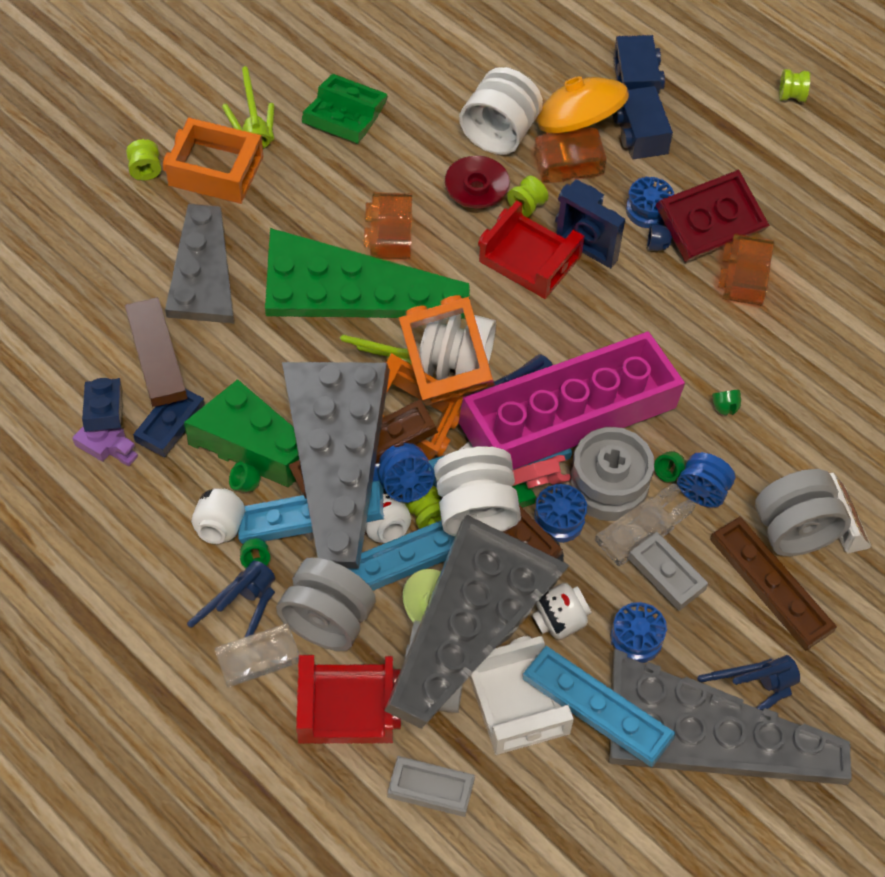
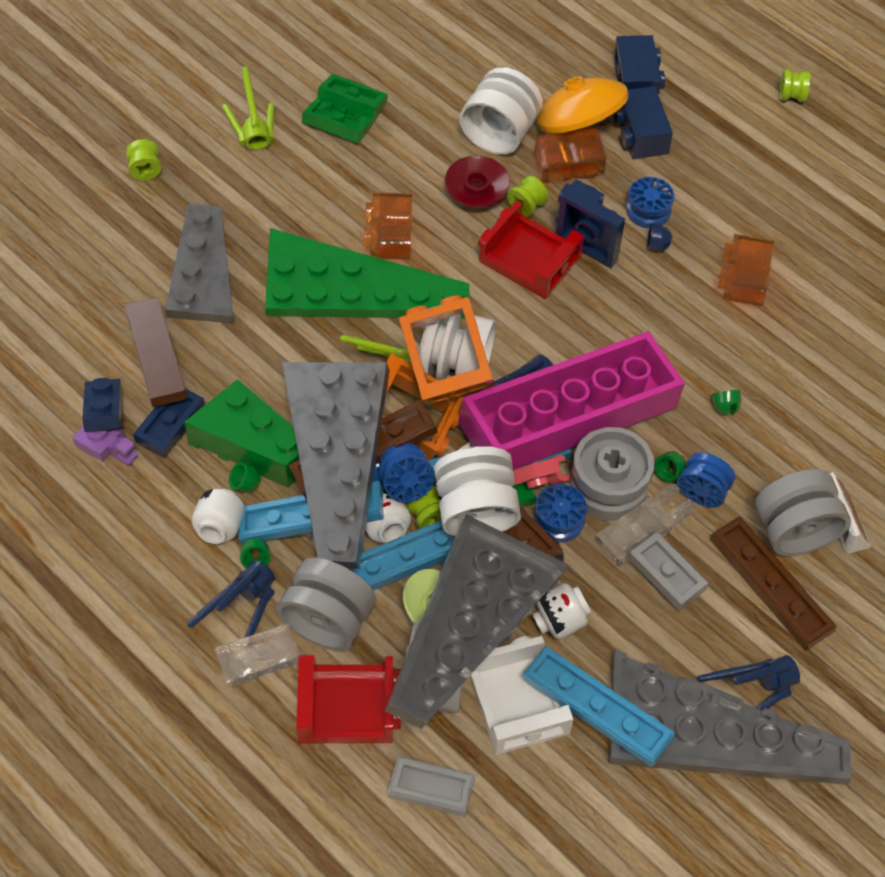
orange window [163,117,264,204] -> none
blue wheel [610,602,667,663] -> none
dark red tile [655,170,770,262] -> none

